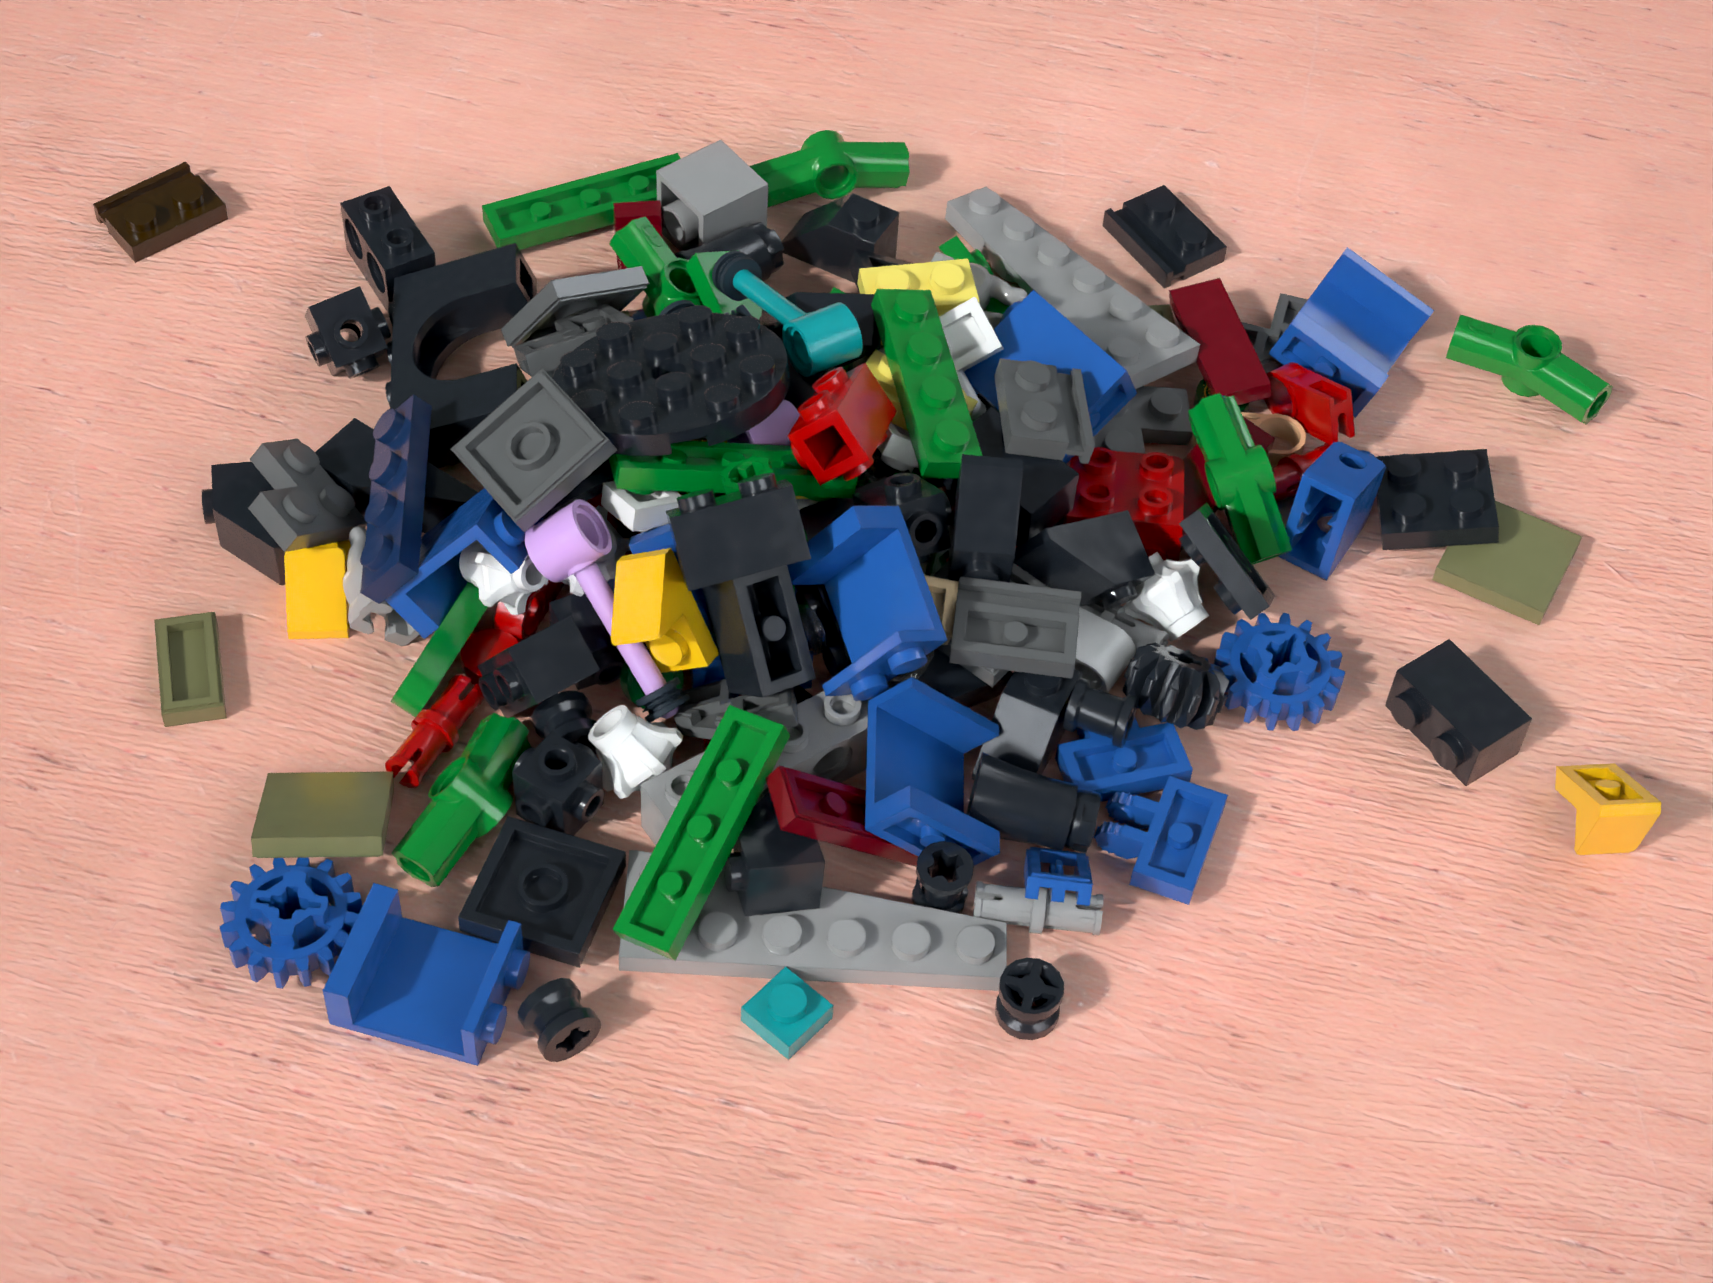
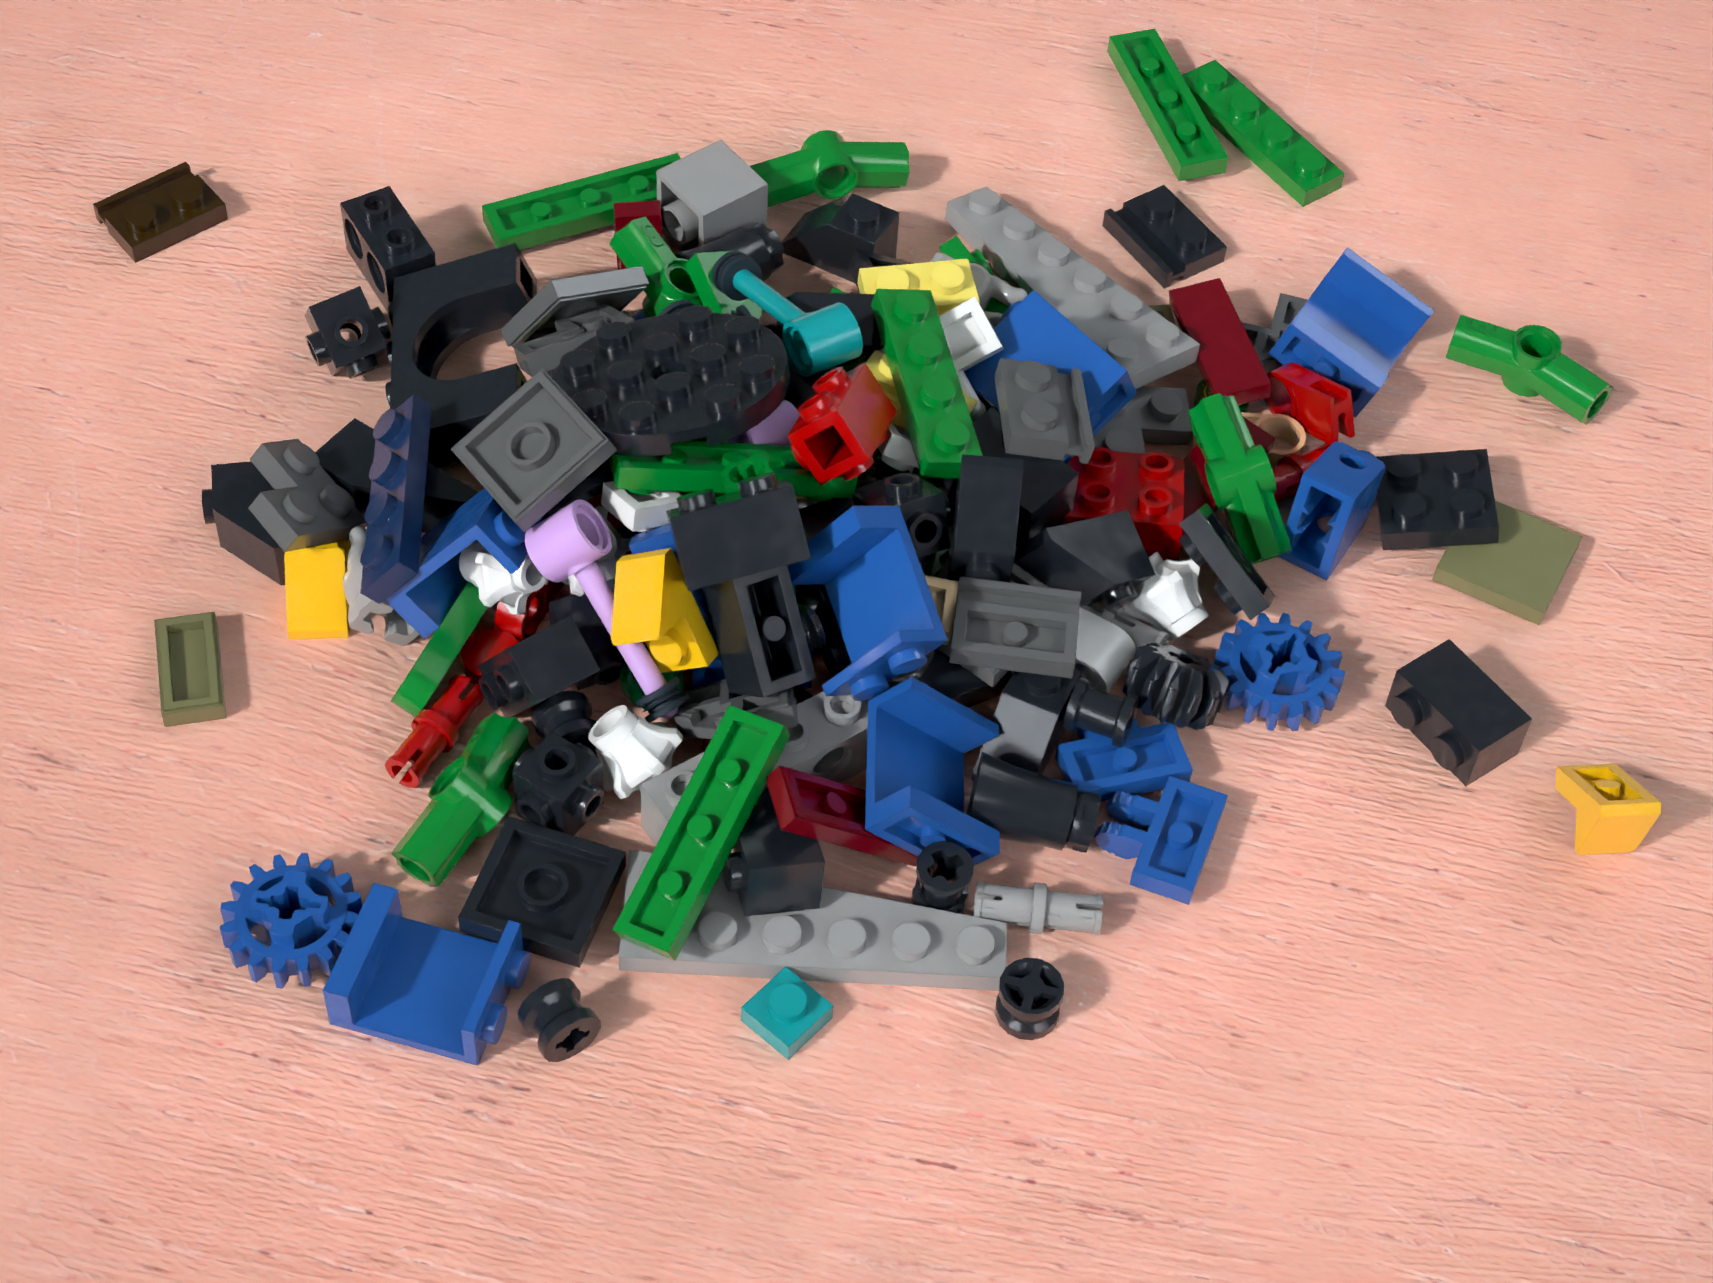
olive tile [251,772,394,858] -> none
blue tile [1024,847,1093,906] -> none
none -> green plate [1107,29,1229,181]
none -> green plate [1182,60,1345,207]

